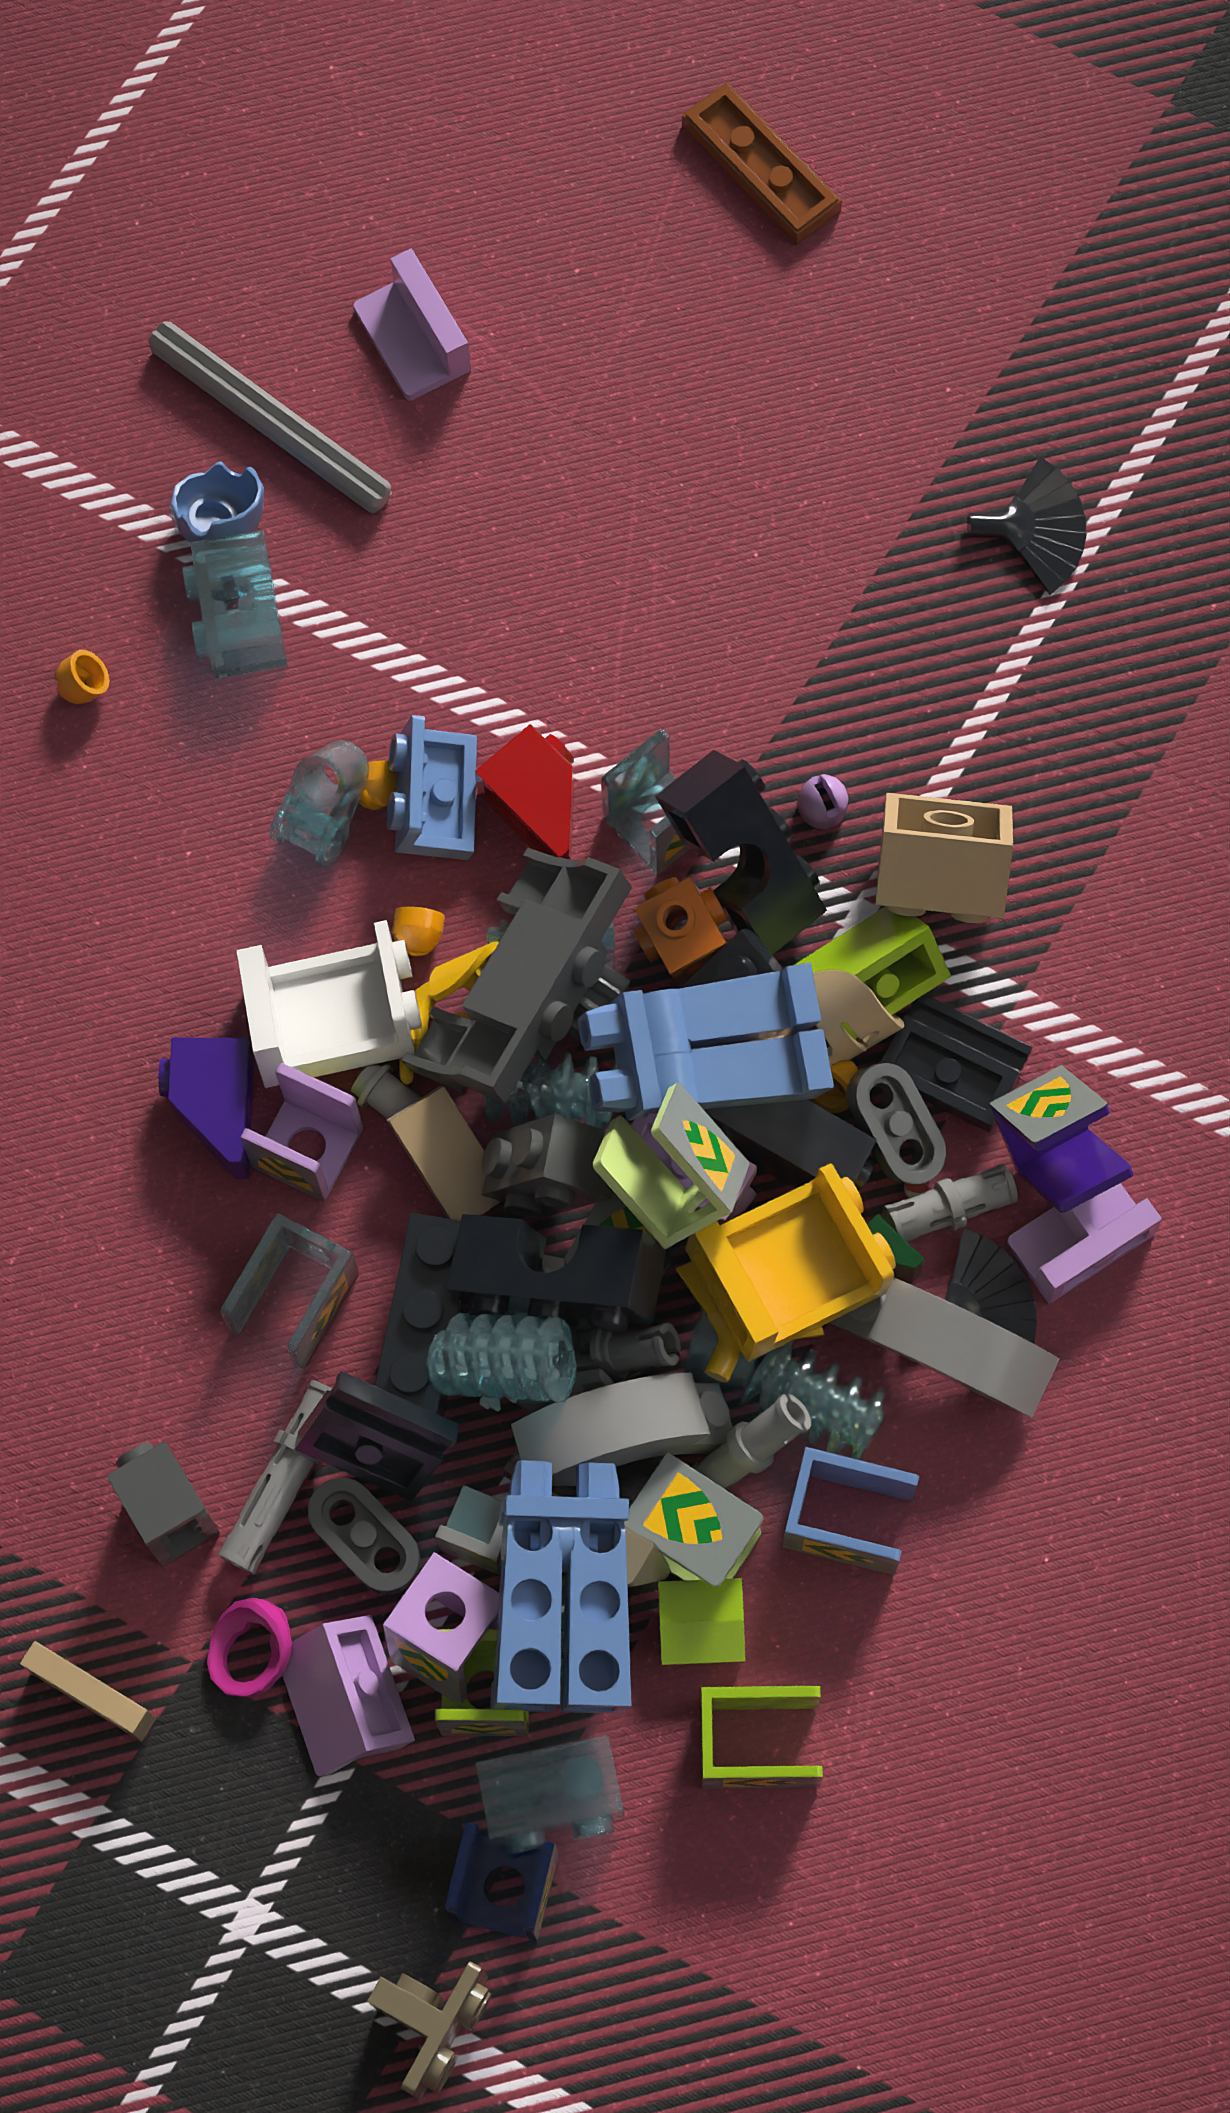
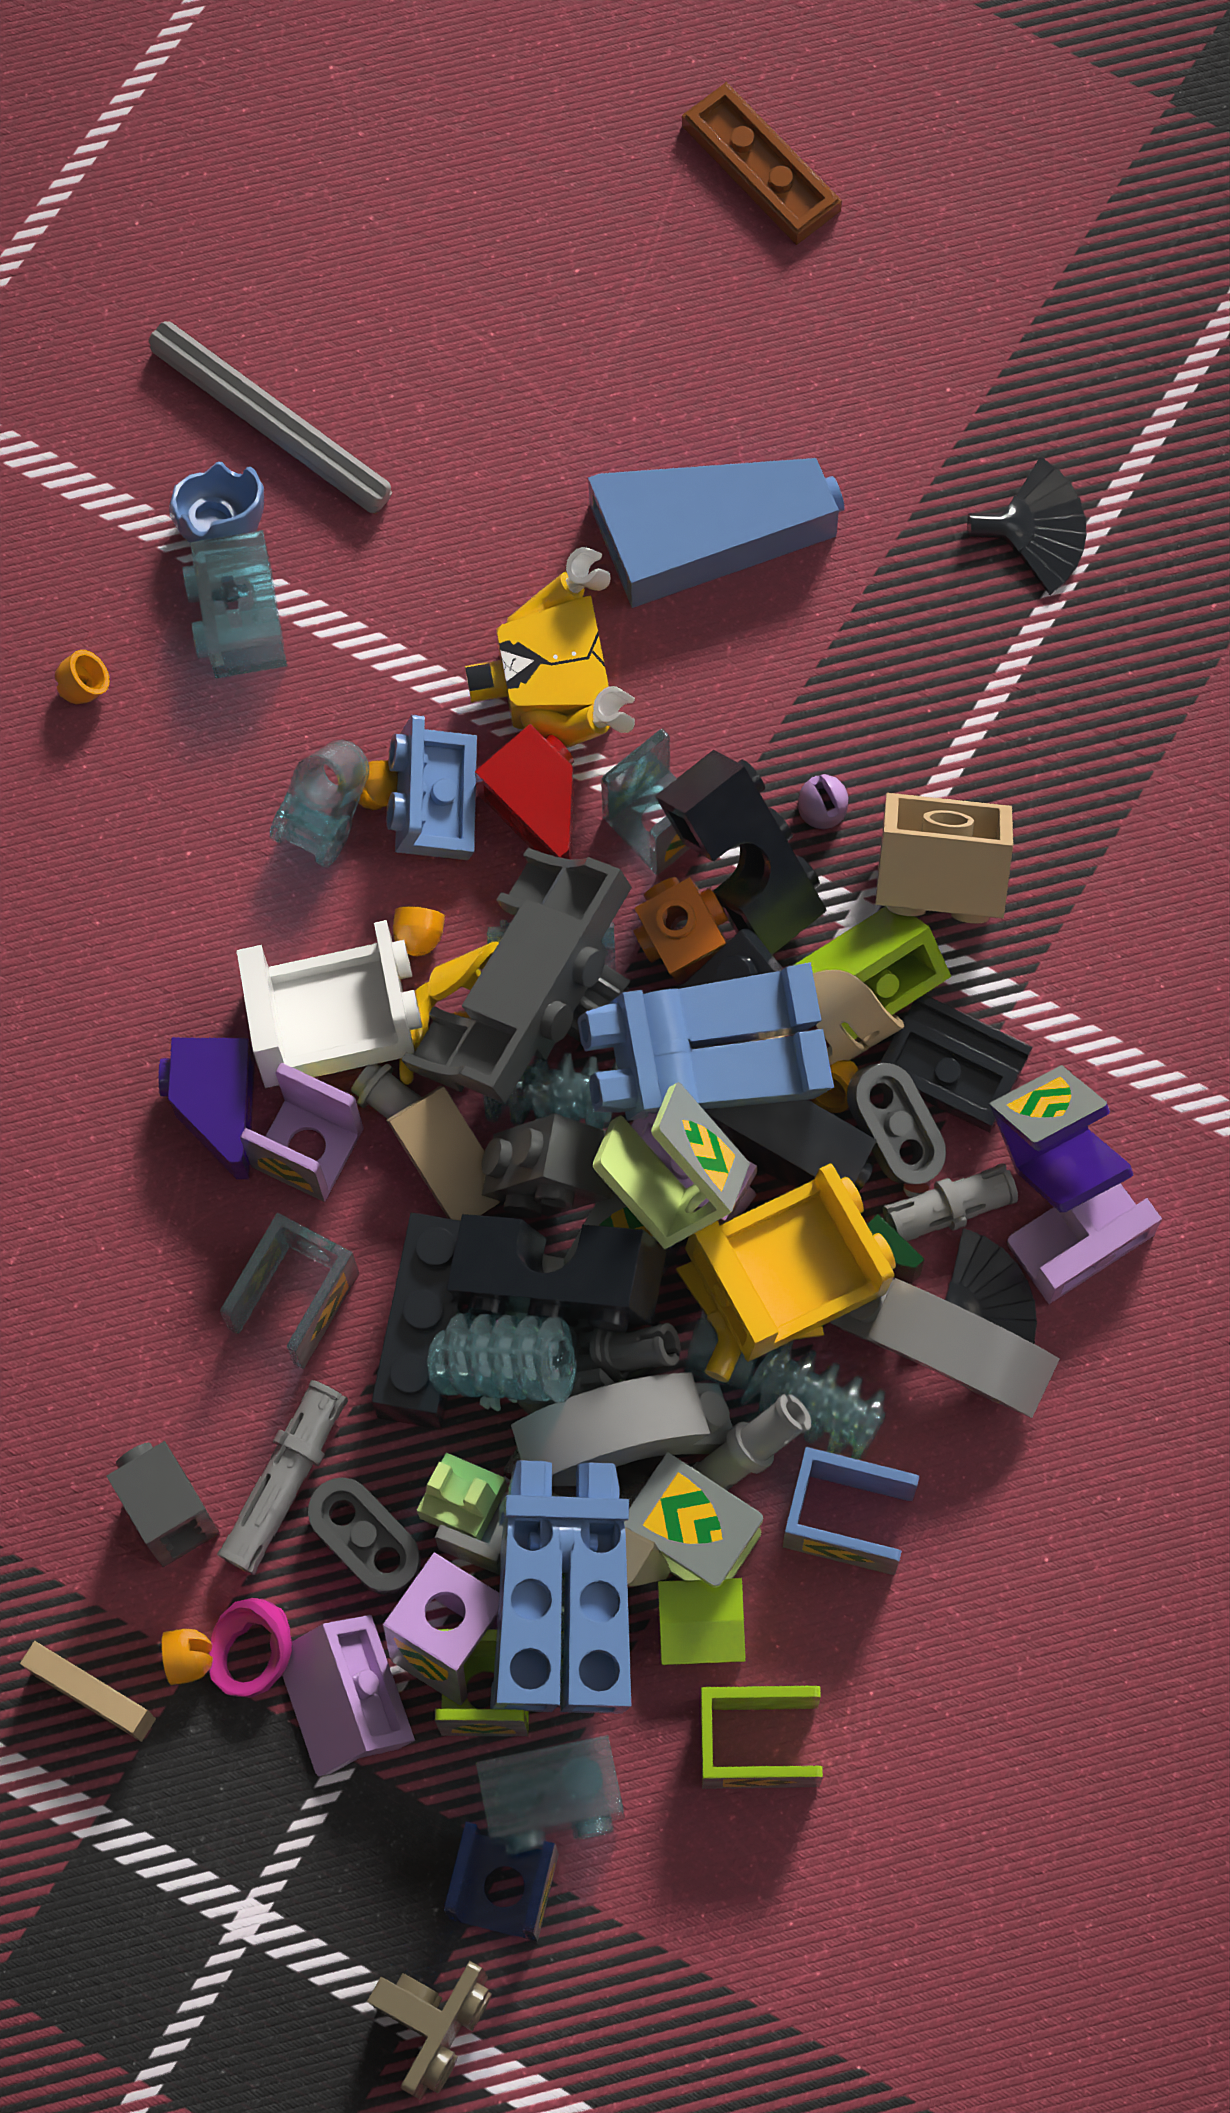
black plate [295,1371,459,1501] -> none
lavender panel [354,248,471,401] -> none
none -> light orange hinge [162,1629,213,1685]
none -> yellowish green tile [417,1453,508,1541]
none -> yellow torso [465,547,635,748]
none -> medium blue slope [588,458,845,608]

